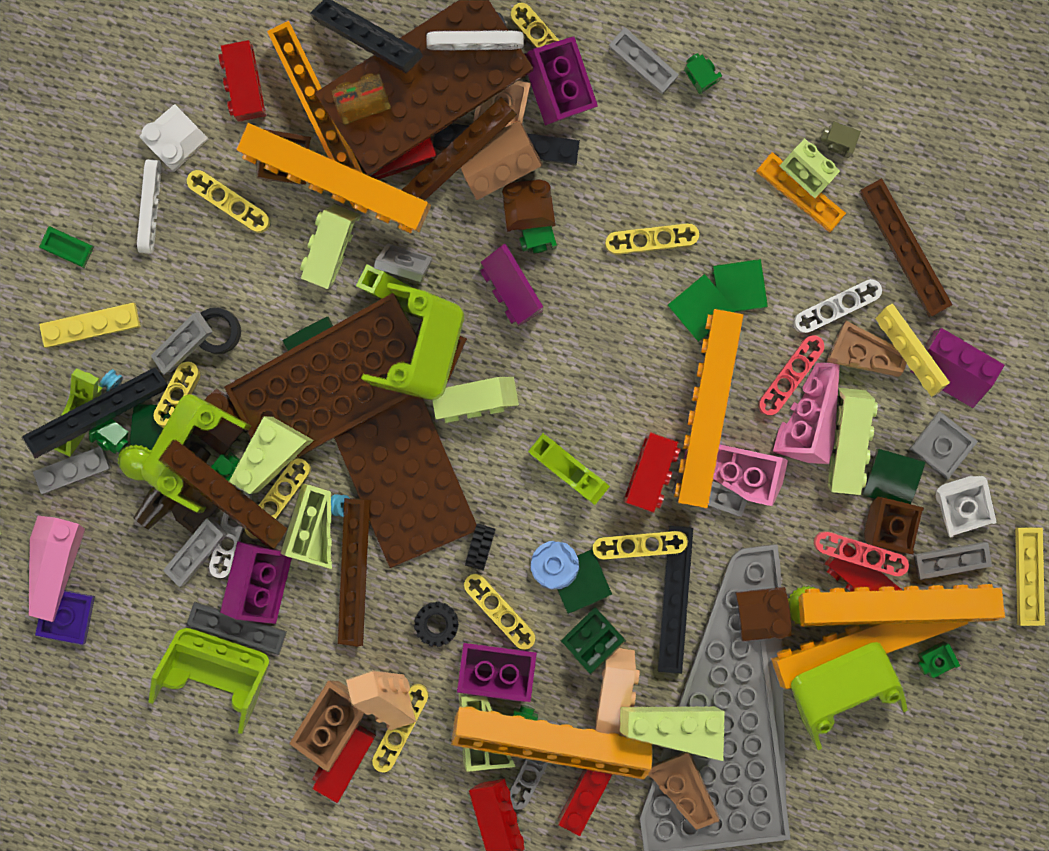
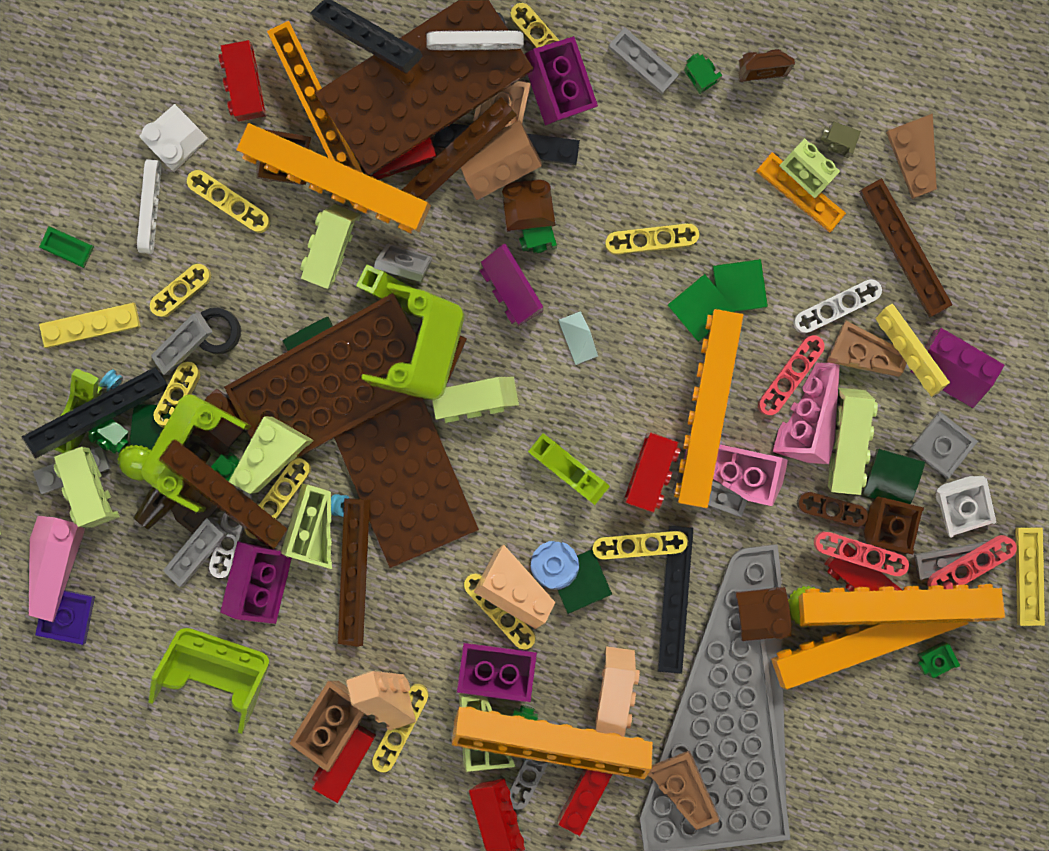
dark grey tile [187,602,287,655] -> none
clear yellow slope [332,74,391,125] -> none
black tyre [414,601,459,647] -> none
black tyre [465,523,496,571] -> none
dark green slope [560,607,627,675] -> none
yellowish green wedge [620,706,725,761] -> none
lime windscreen [791,642,908,750] -> none
none -> yellowish green wedge [54,447,120,527]
none -> light yellow beam [150,264,211,317]
none -> light nougat wedge [474,545,555,629]
none -> light aqua slope [558,311,598,365]
none -> reddish brown slope [738,49,795,82]
none -> reddish brown beam [797,492,868,527]
none -> medium nougat wing [886,113,937,199]
none -> coral beam [927,535,1017,589]

